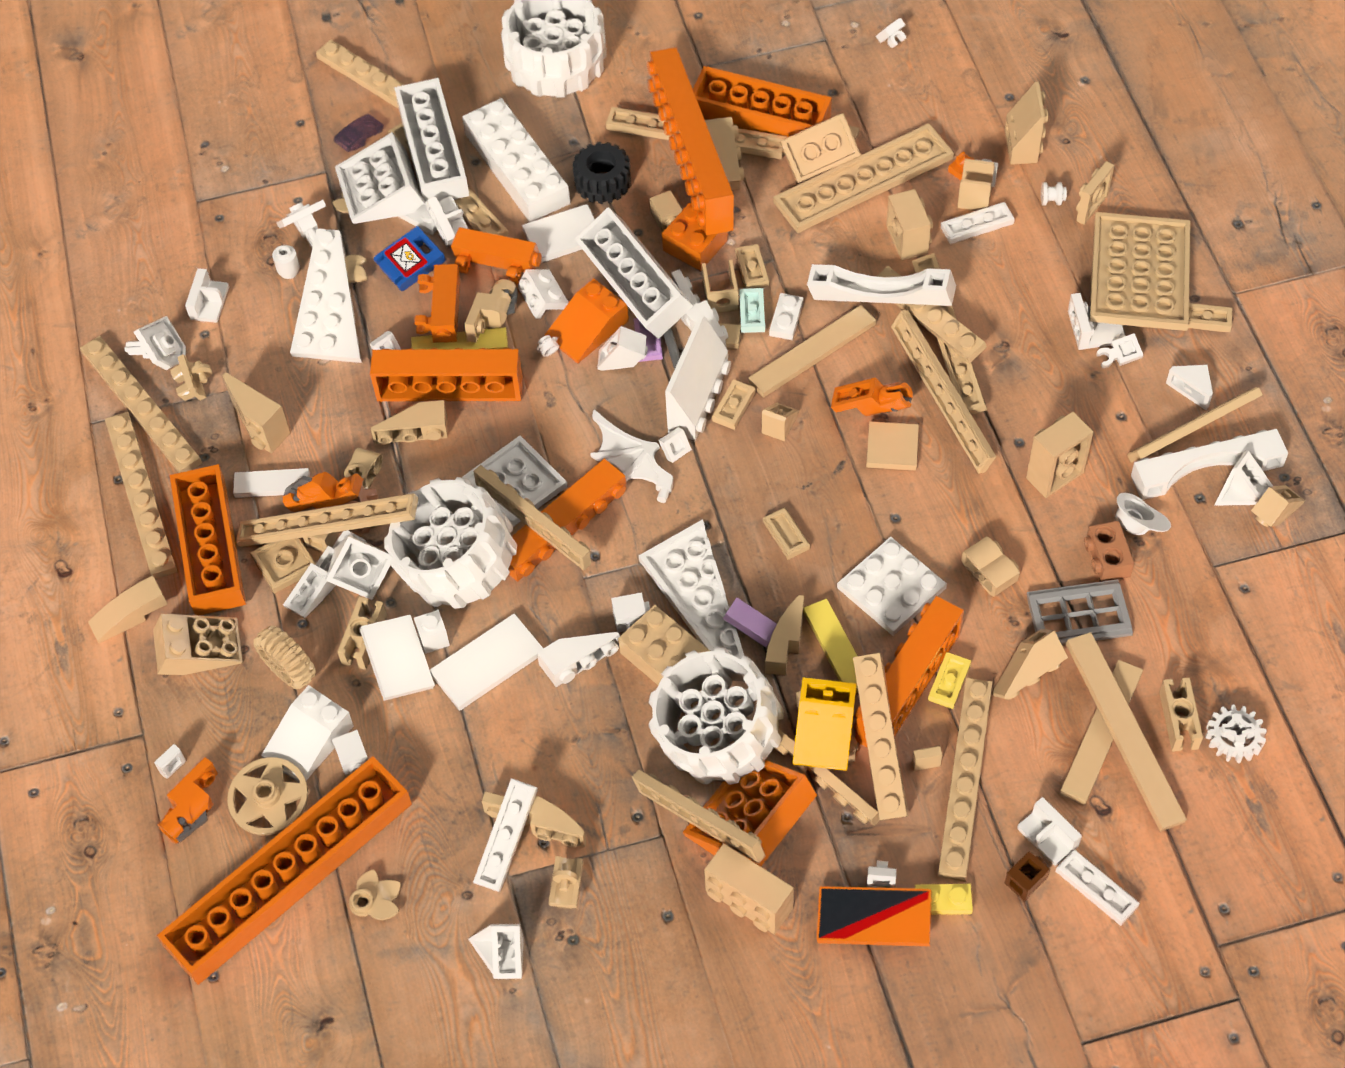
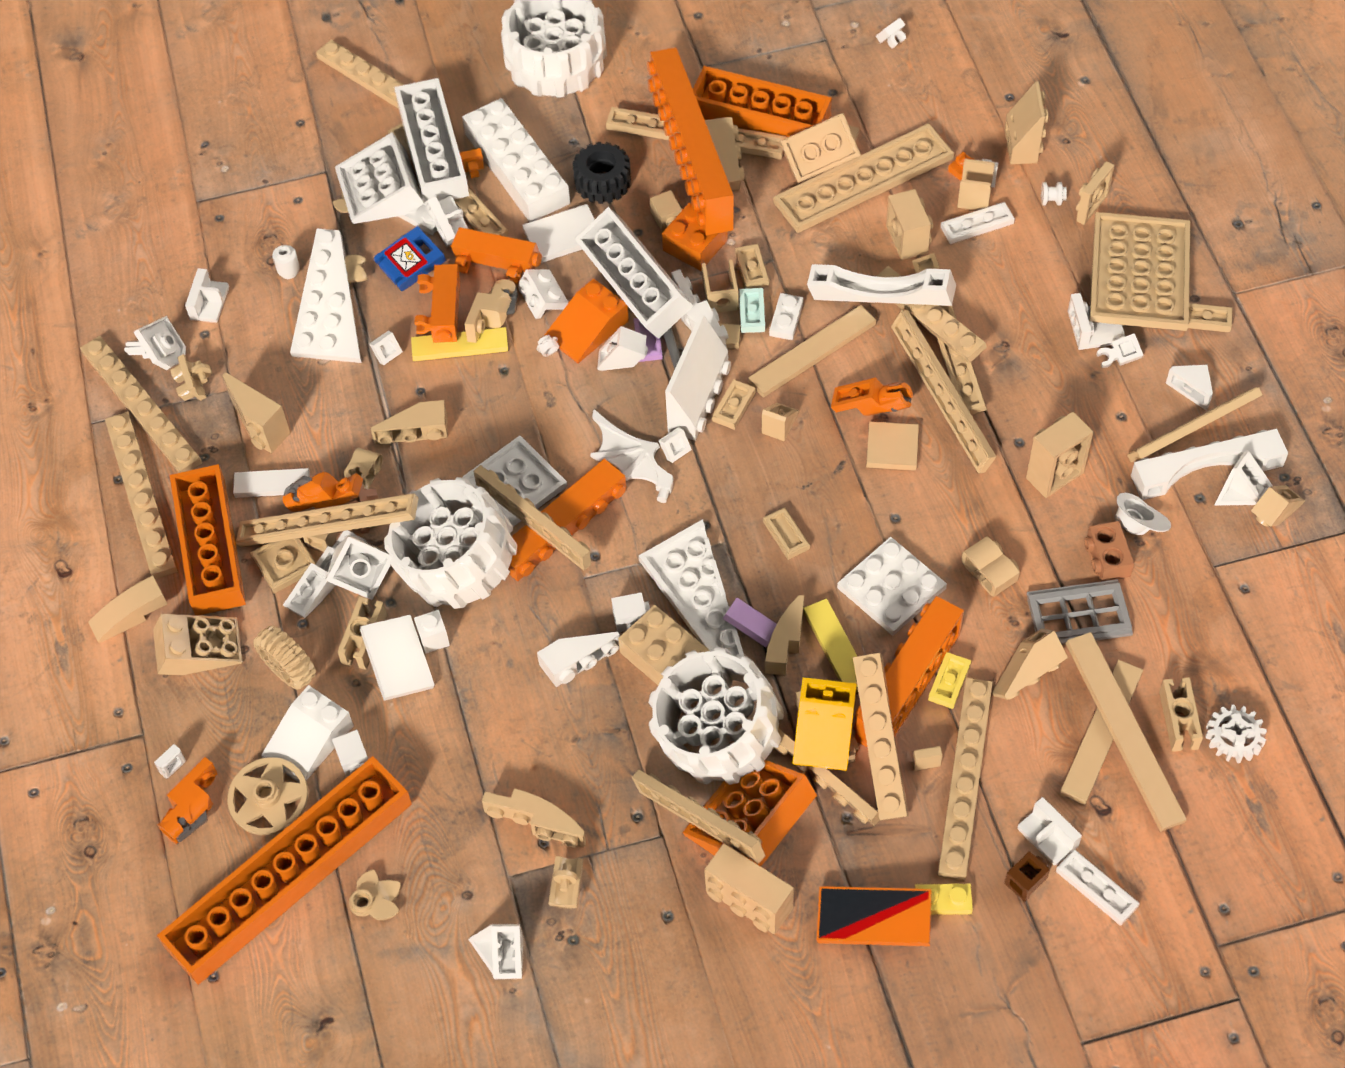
white piece [276,200,326,249] -> none
slope [333,113,384,152] -> none
orange brick [370,348,523,401] -> none
white tile [430,614,543,711] -> none
white tile [473,778,538,892] -> none
white tile [867,861,896,888] -> none
none -> orange tile [459,148,484,178]

